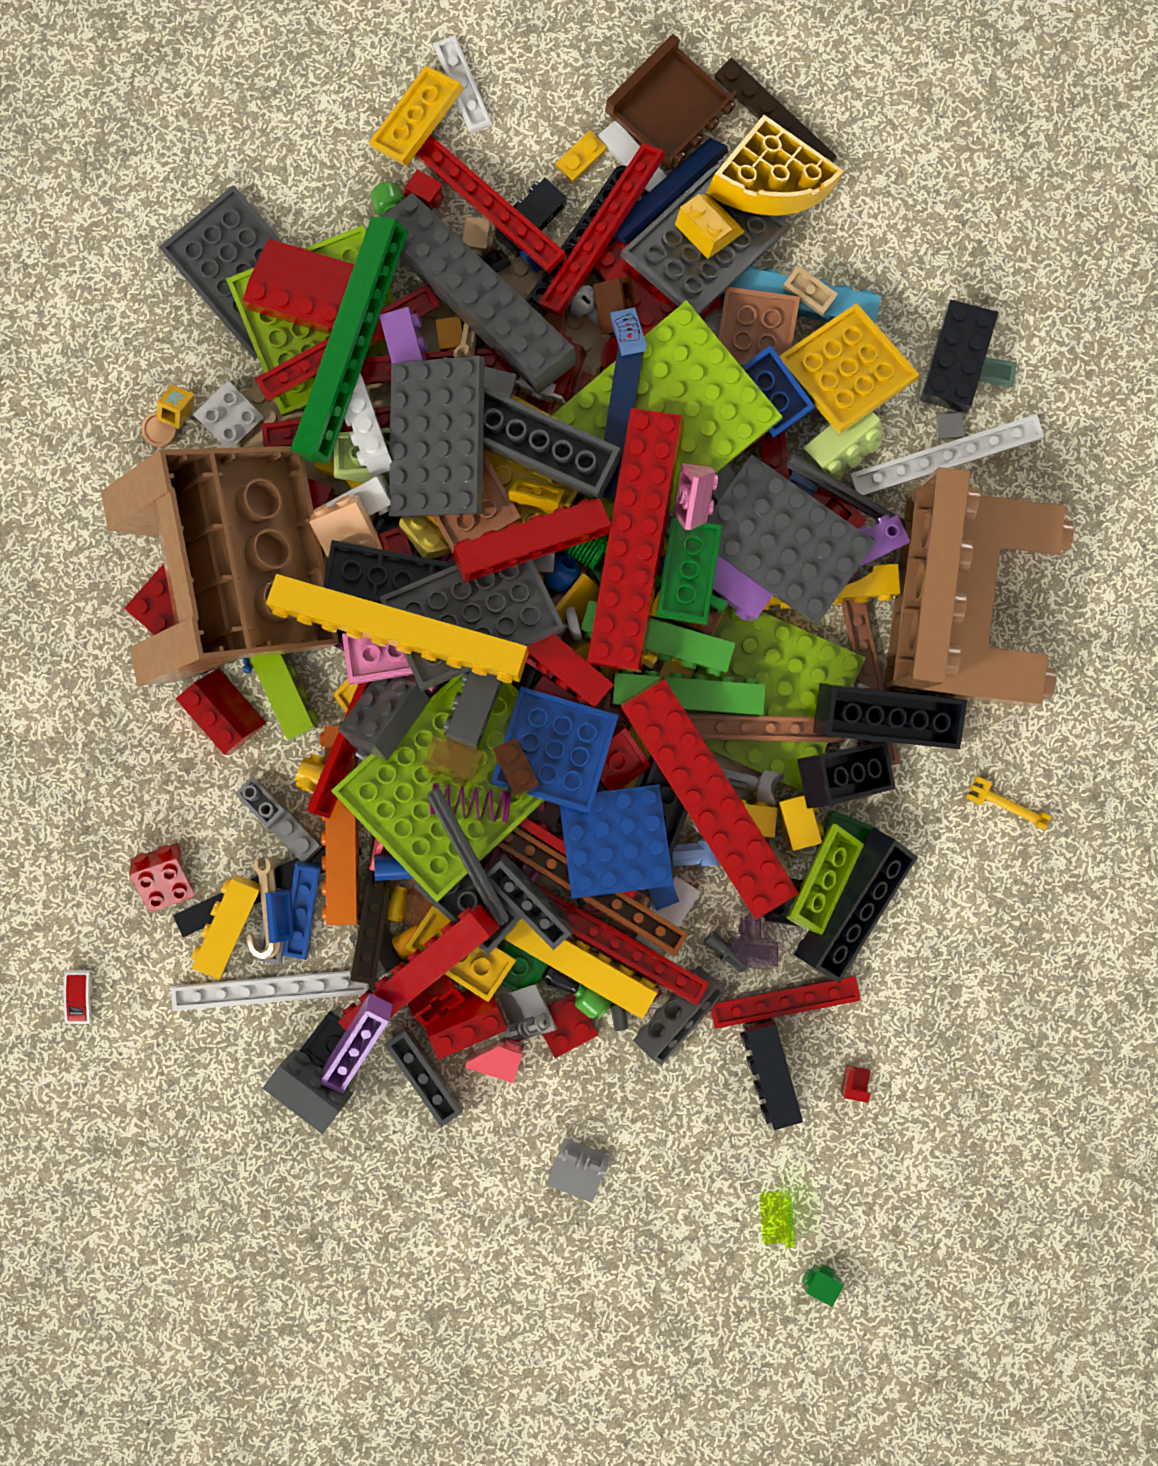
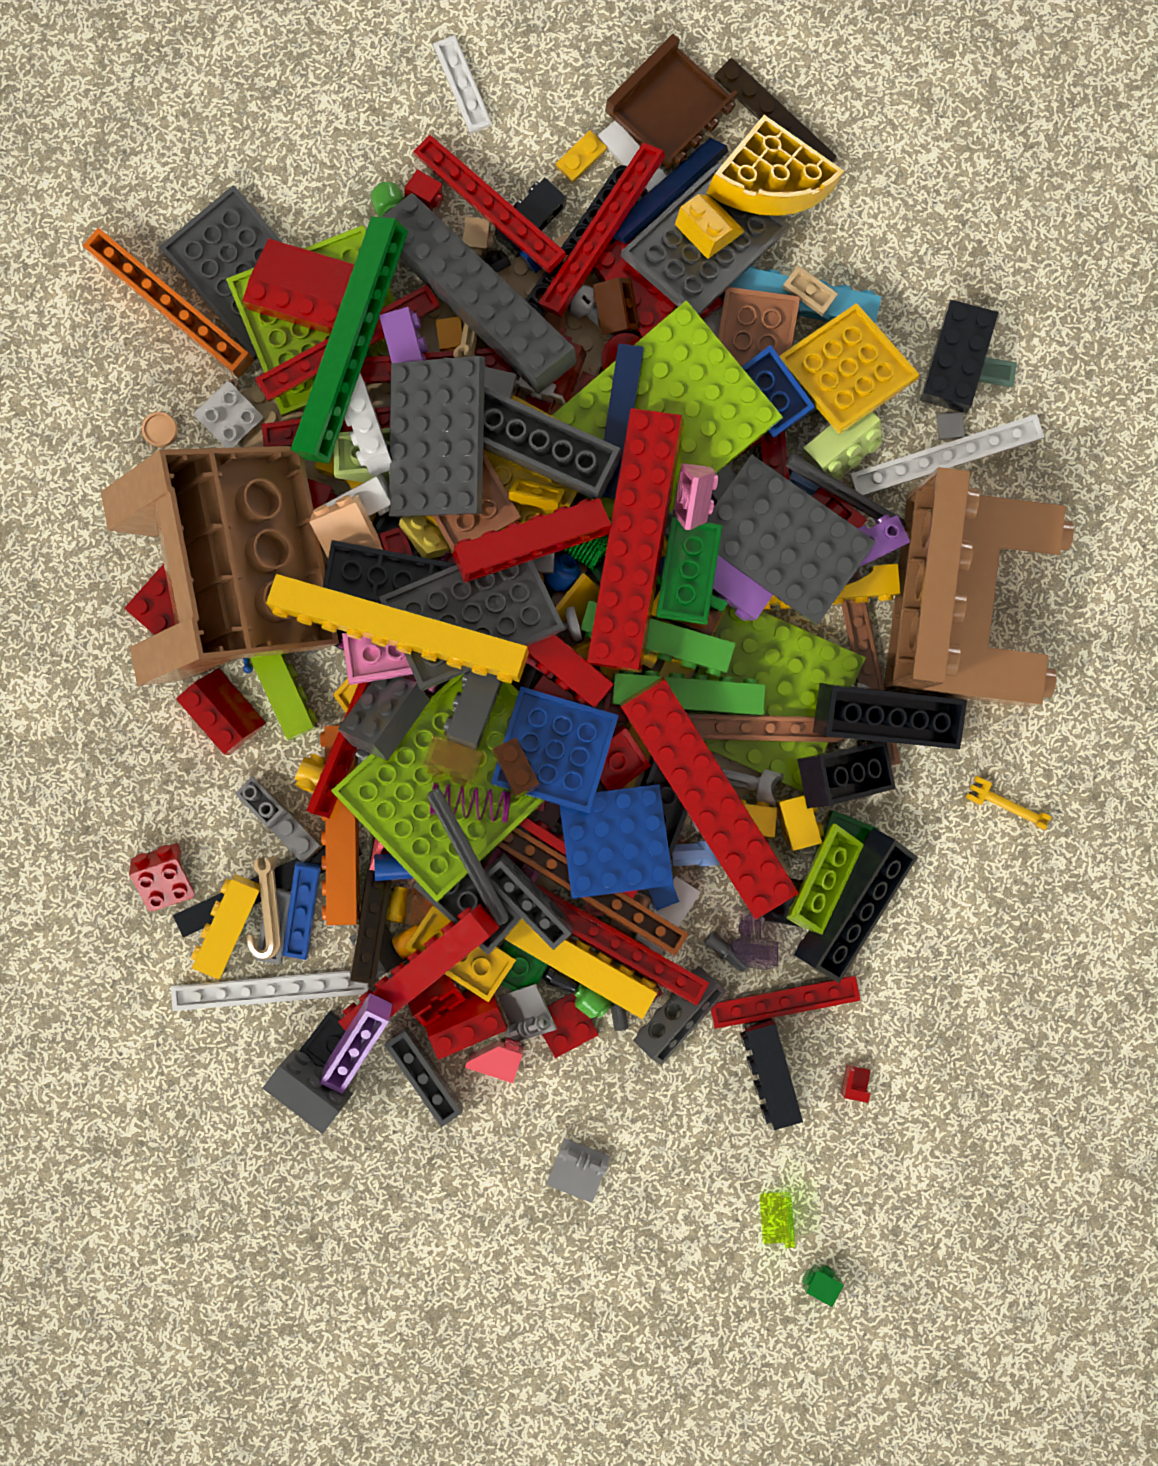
slope [64,970,93,1024] -> none
yellow brick [157,384,194,429] -> none
blue tile [265,889,294,943] -> none
yellow plate [368,65,464,167] -> none
medium blue tile [610,308,647,356] -> none
none -> orange brick [82,227,254,379]

